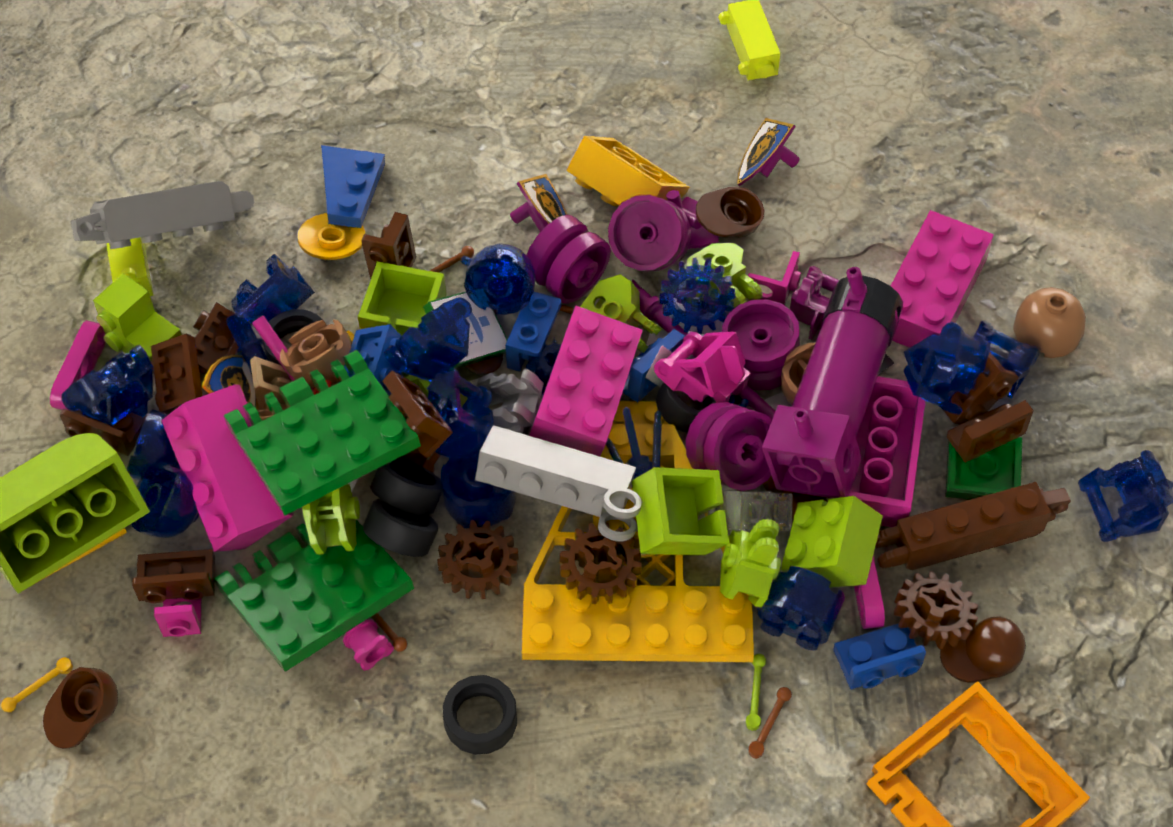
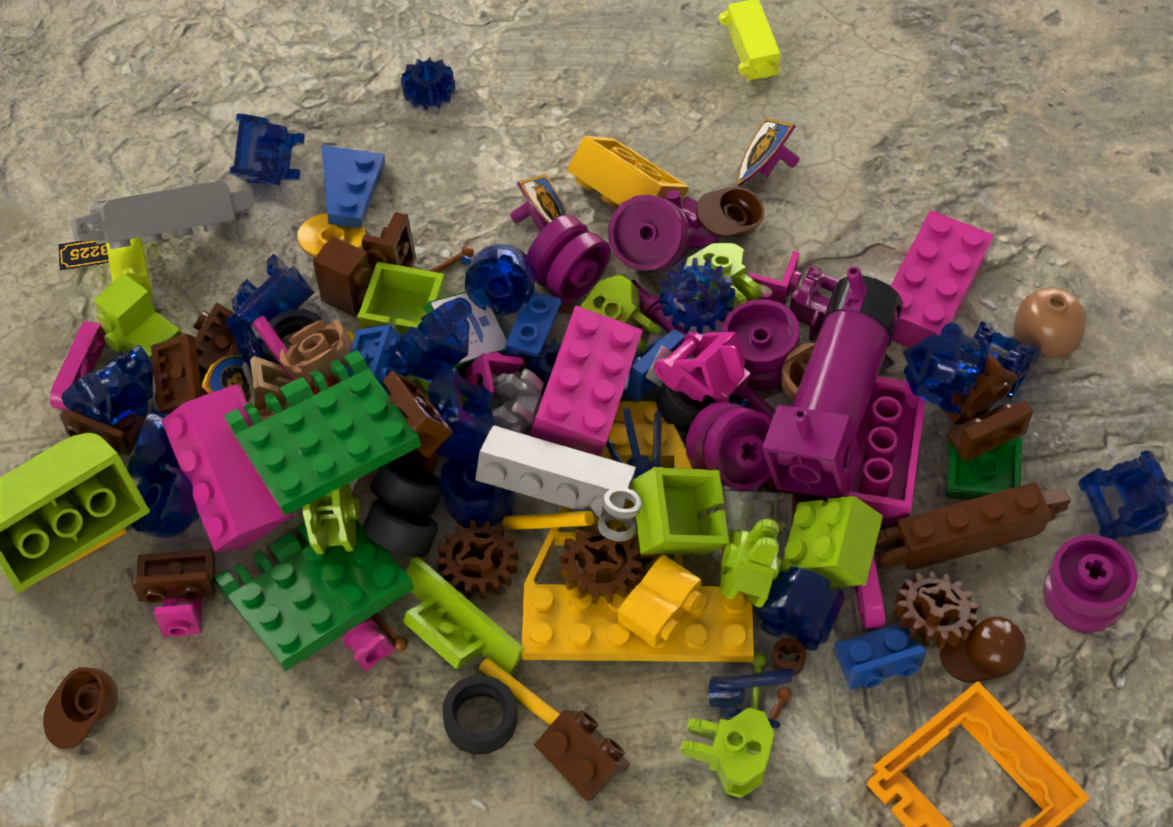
yellow hinge [1,657,73,712] -> none
none -> black sticker [58,241,109,271]
none -> clear blue piece [229,113,305,186]
none -> reddish brown brick [313,236,371,317]
none -> clear blue gear [401,57,456,112]
none -> lime bracket [403,557,524,675]
none -> dark pink bracket [465,352,524,407]
none -> yellow bar [479,658,560,725]
none -> yellow bar [502,511,594,531]
none -> reddish brown bracket [534,710,630,801]
none -> yellow brick [618,554,703,648]
none -> lime hinge [679,707,775,798]
none -> clear blue plant [708,669,794,729]
none -> reddish brown bush [771,638,807,677]
none -> magenta wheel [1043,534,1138,633]

